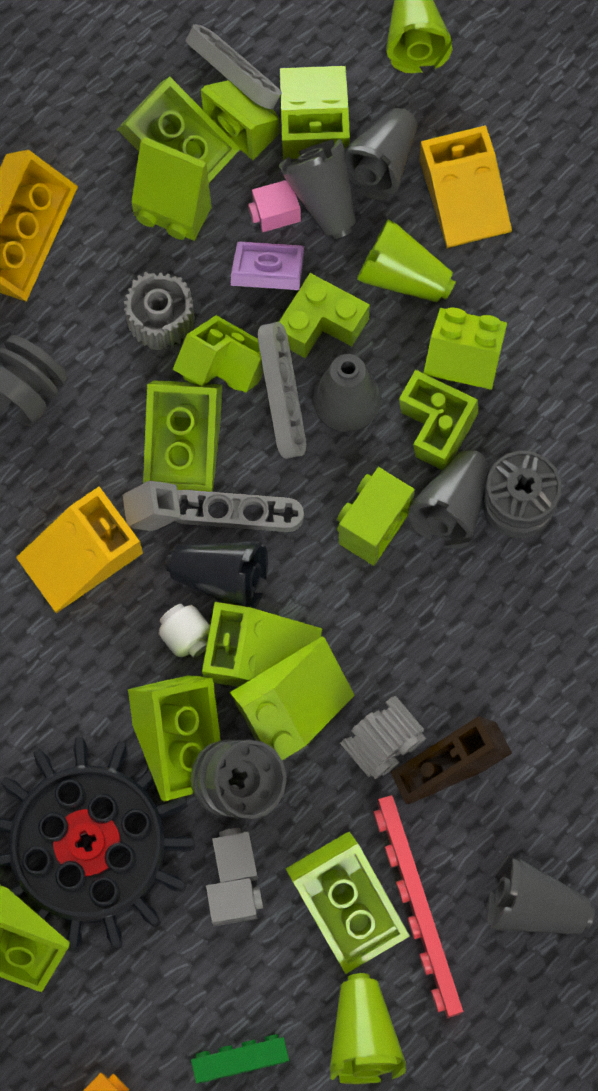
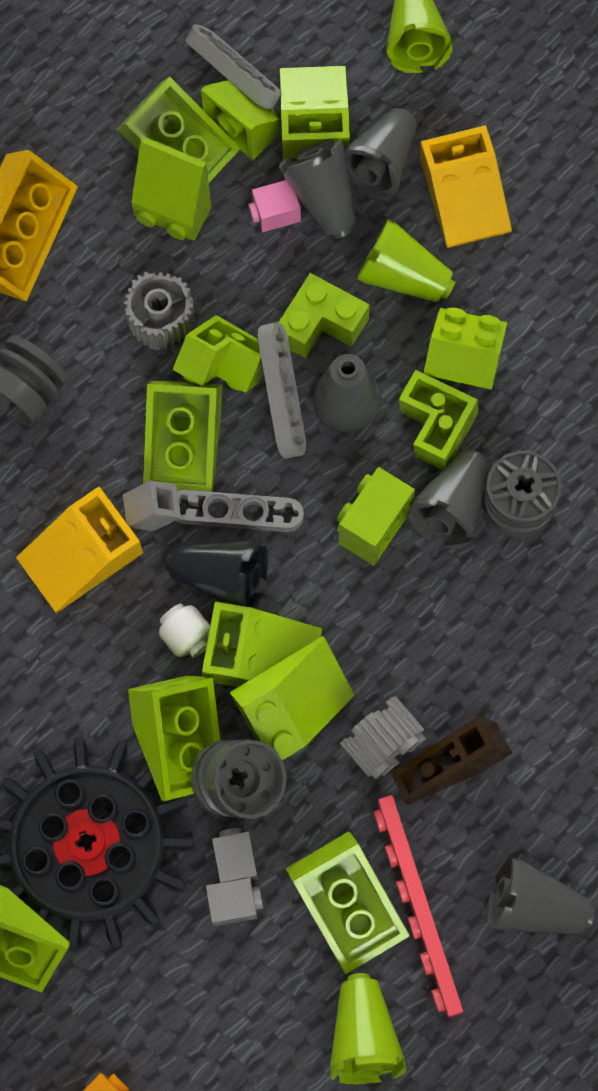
green piece [191,1034,289,1084] -> none
lavender tile [231,242,304,290] -> none

